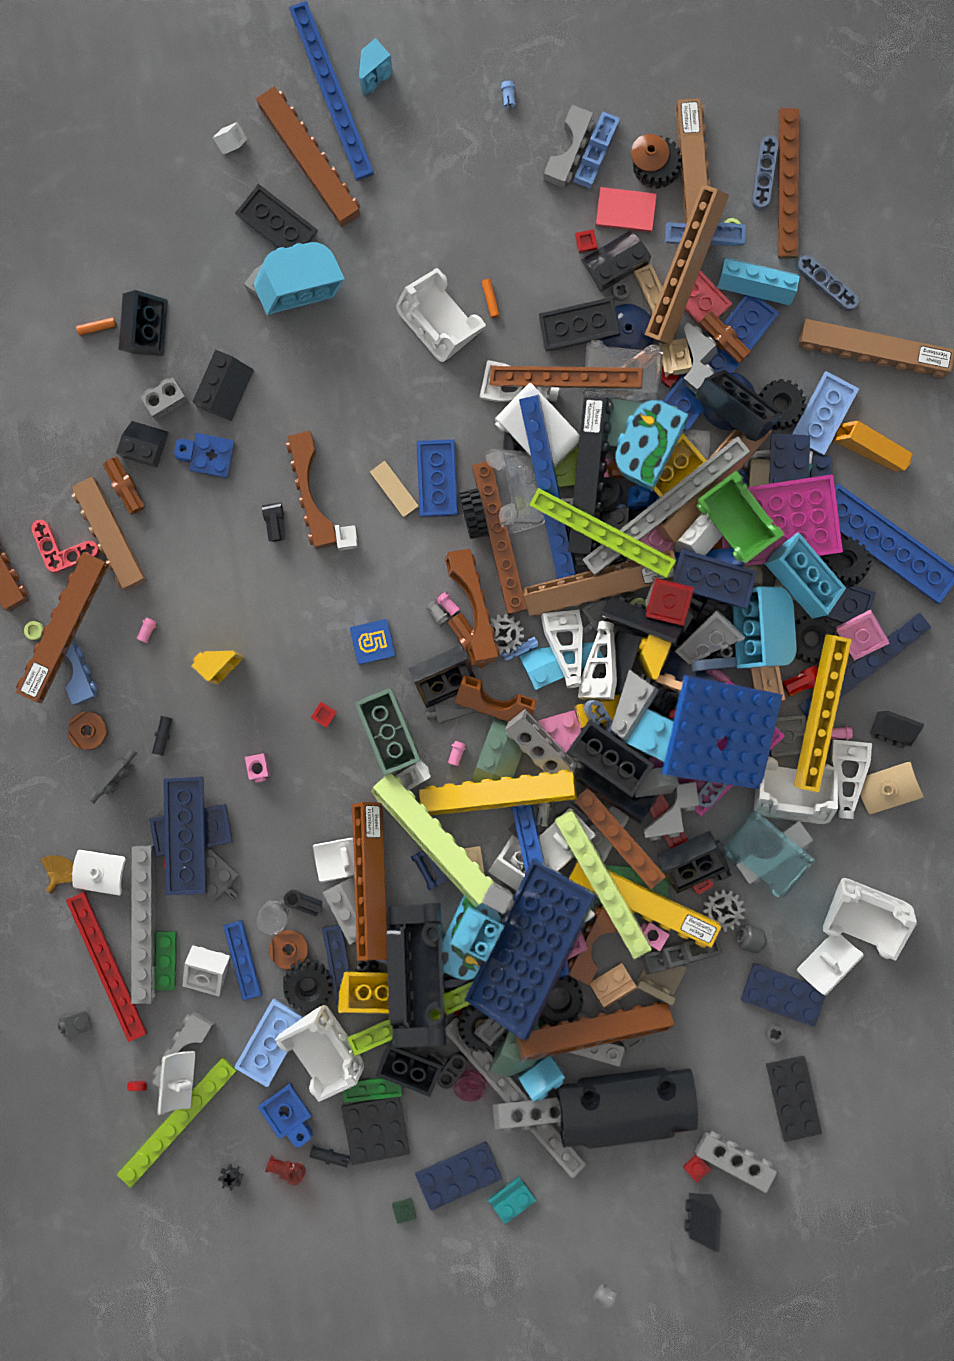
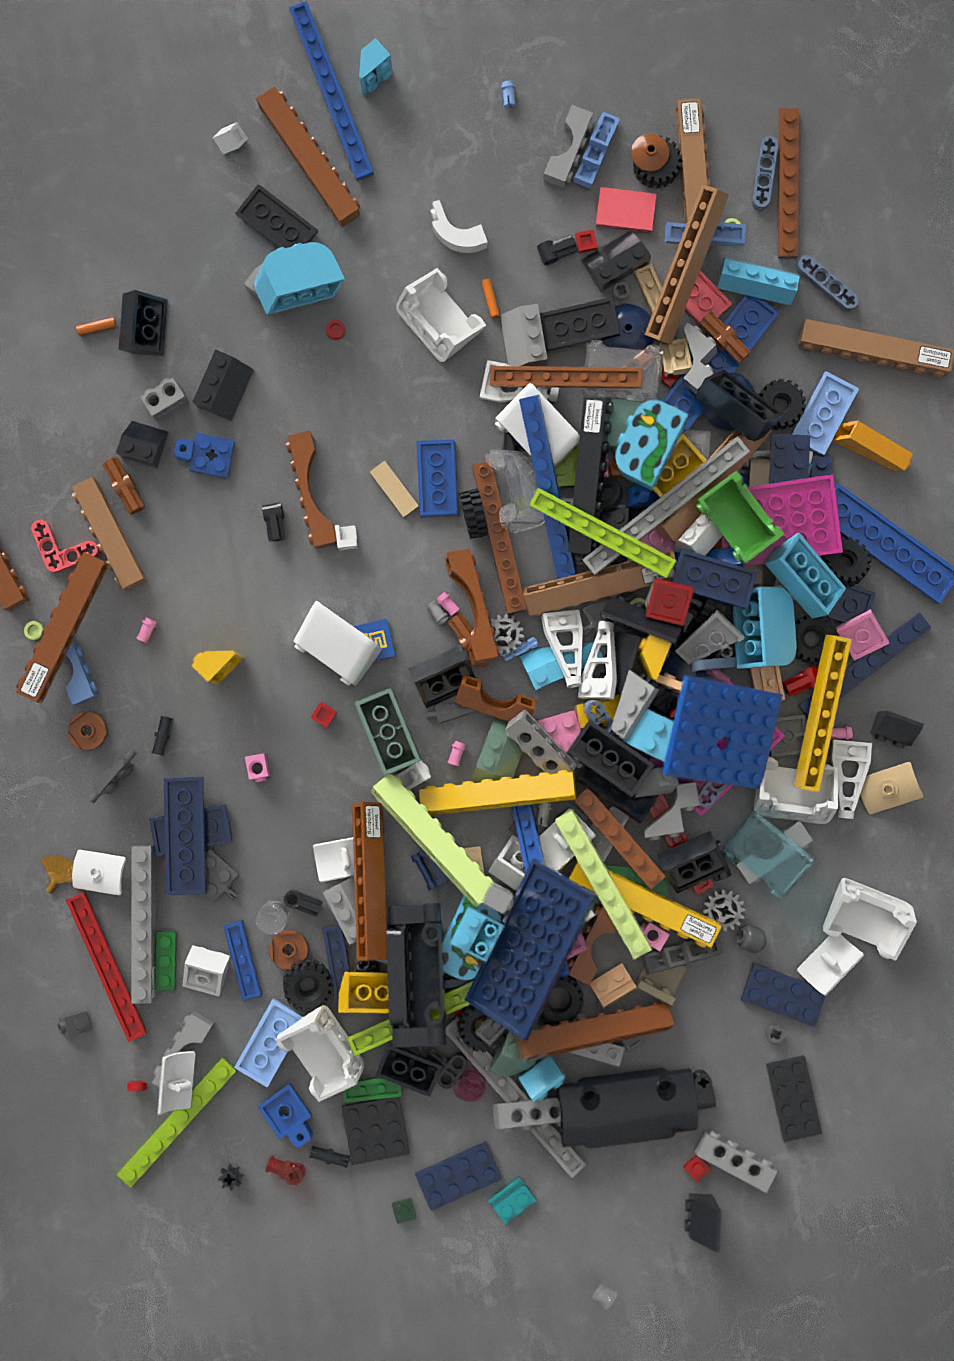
none -> white windscreen [293,601,383,686]
none -> red tile [326,320,345,340]
none -> white arch [430,200,488,253]
none -> light grey slope [500,304,547,366]
none -> black piece [537,235,577,266]
none -> black piece [693,1069,716,1110]

